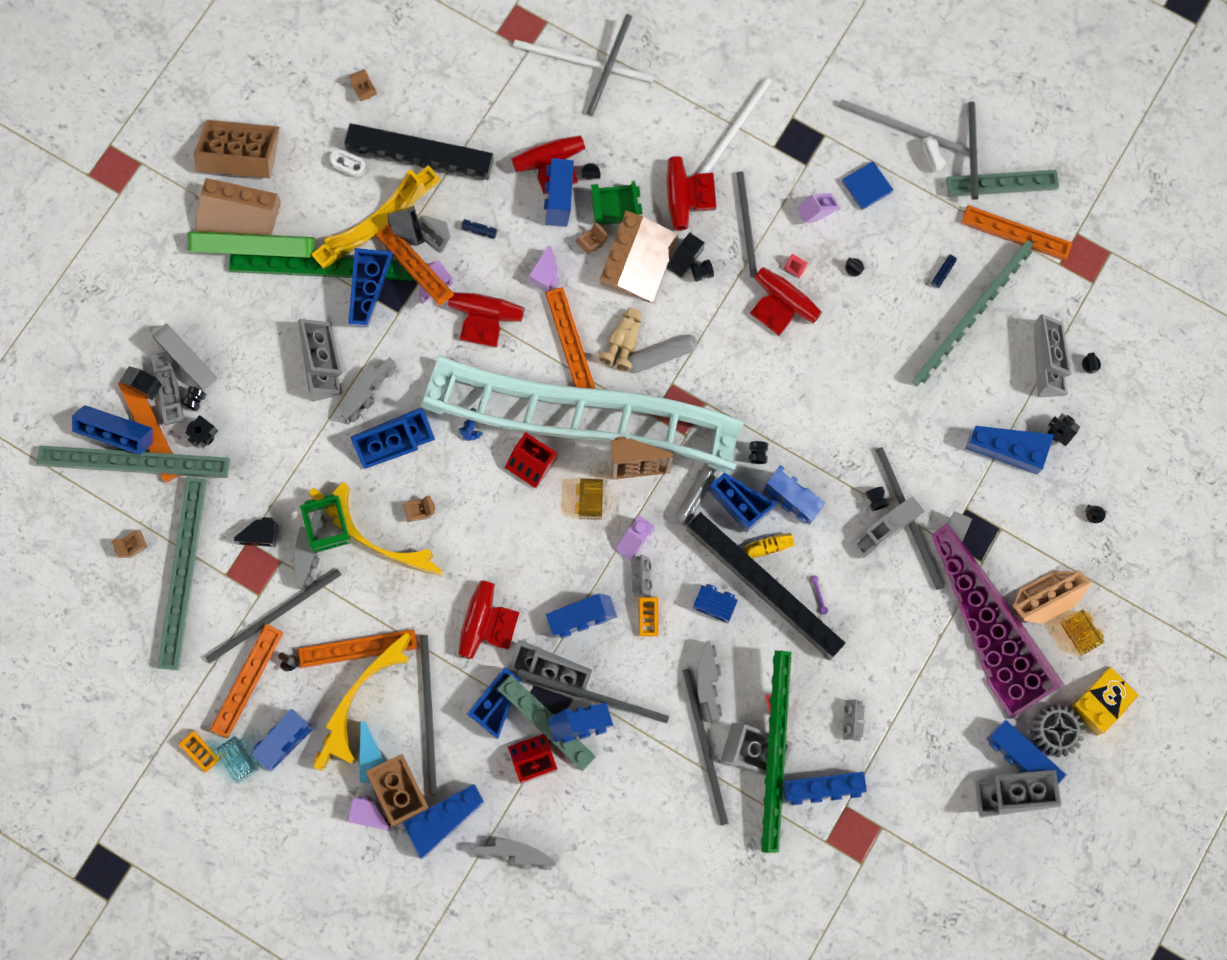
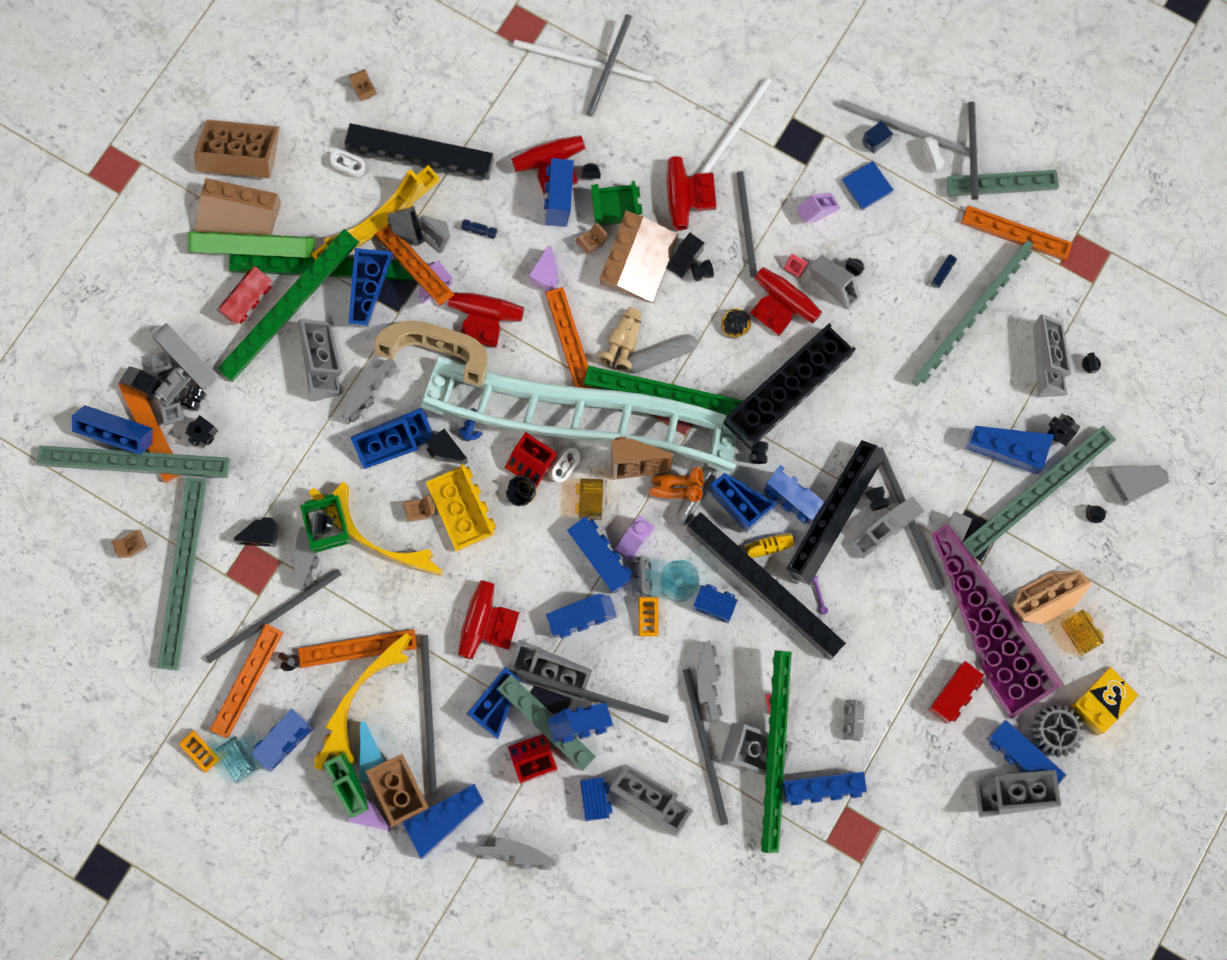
none -> light grey hinge [154,367,191,407]
none -> brick [216,266,272,325]
none -> green plate [217,228,359,382]
none -> black plate [314,513,332,535]
none -> green slope [323,751,369,819]
none -> tan arch [375,321,488,387]
none -> yellow bracket [425,463,497,552]
none -> black slope [426,429,468,465]
none -> black hair [506,475,537,506]
none -> white plate [549,447,580,482]
none -> blue brick [567,516,633,594]
none -> blue brick [580,777,613,822]
none -> green plate [584,365,744,415]
none -> light grey slope [610,765,693,837]
none -> orange piece [649,467,704,502]
none -> clear light blue brick [659,560,699,603]
none -> black hair [721,308,751,339]
none -> black tile [723,323,856,450]
none -> black brick [786,440,885,585]
none -> light grey slope [809,255,860,309]
none -> dark blue brick [862,120,893,153]
none -> red brick [928,661,984,724]
none -> sand green plate [963,425,1116,558]
none -> light grey slope [1106,465,1170,506]

